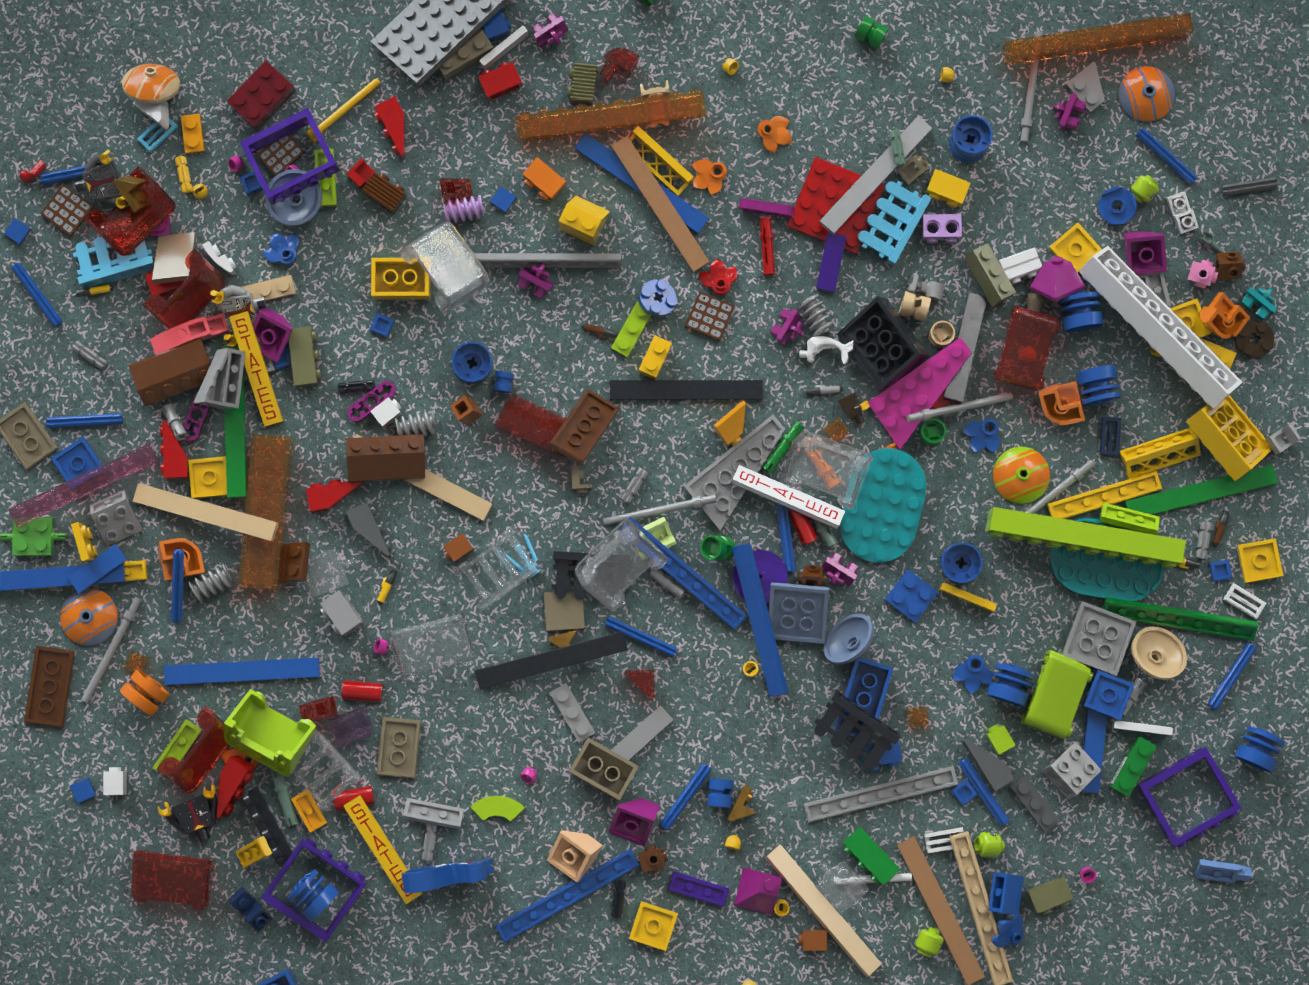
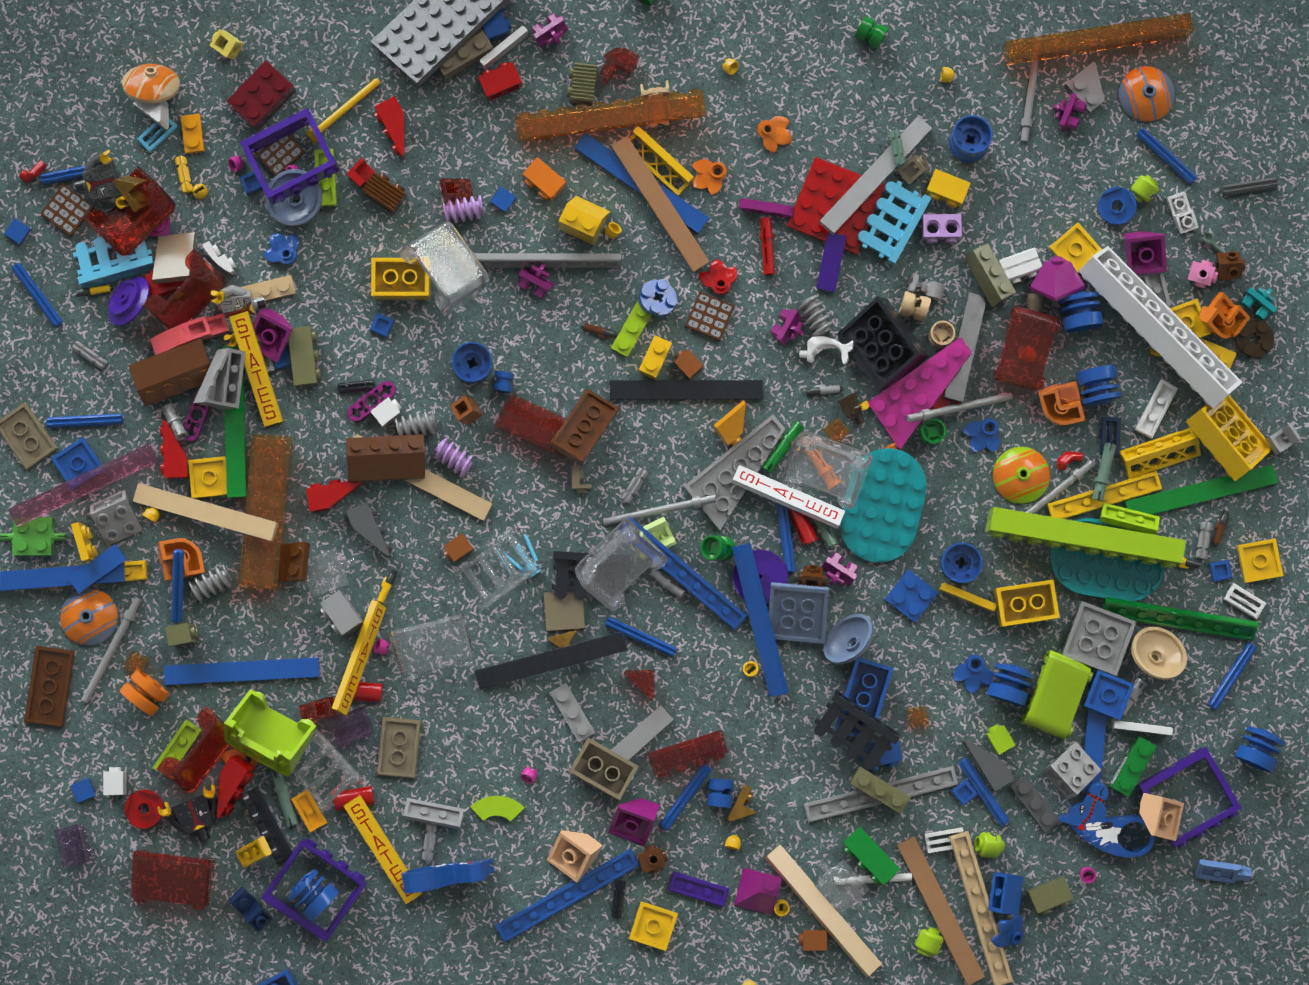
none -> clear purple bracket [54,823,91,868]
none -> dark purple piece [108,276,150,326]
none -> red plate [124,789,165,829]
none -> yellow hinge [142,507,160,523]
none -> olive brick [165,623,200,648]
none -> light yellow brick [210,29,245,59]
none -> yellow tile [332,600,386,716]
none -> lavender piece [432,437,474,478]
none -> yellow hinge [605,222,622,239]
none -> clear red slope [647,730,728,778]
none -> dark orange brick [674,349,704,380]
none -> olive brick [849,767,910,814]
none -> yellow brick [993,580,1060,628]
none -> red arm [1057,451,1083,470]
none -> blue animal [1058,781,1155,857]
none -> sand green pin [1091,443,1117,501]
none -> white tile [1135,380,1178,439]
none -> light nougat slope [1139,793,1184,841]

